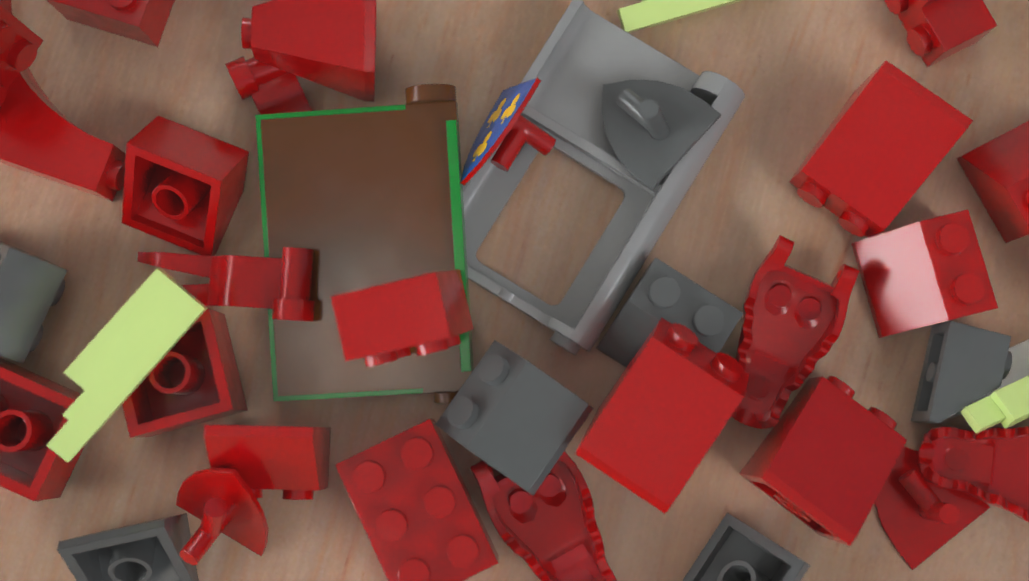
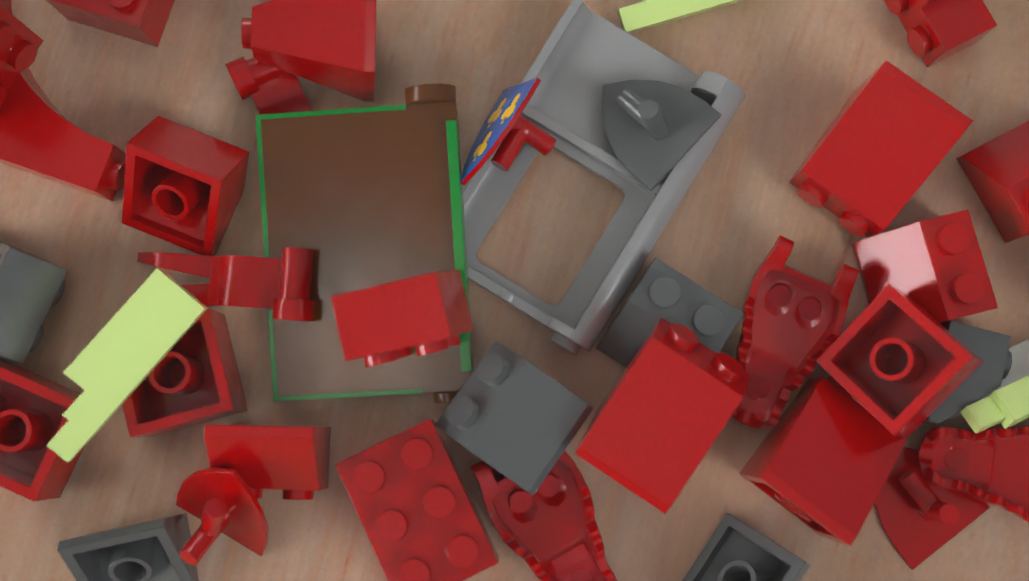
none -> red brick [816,284,984,437]

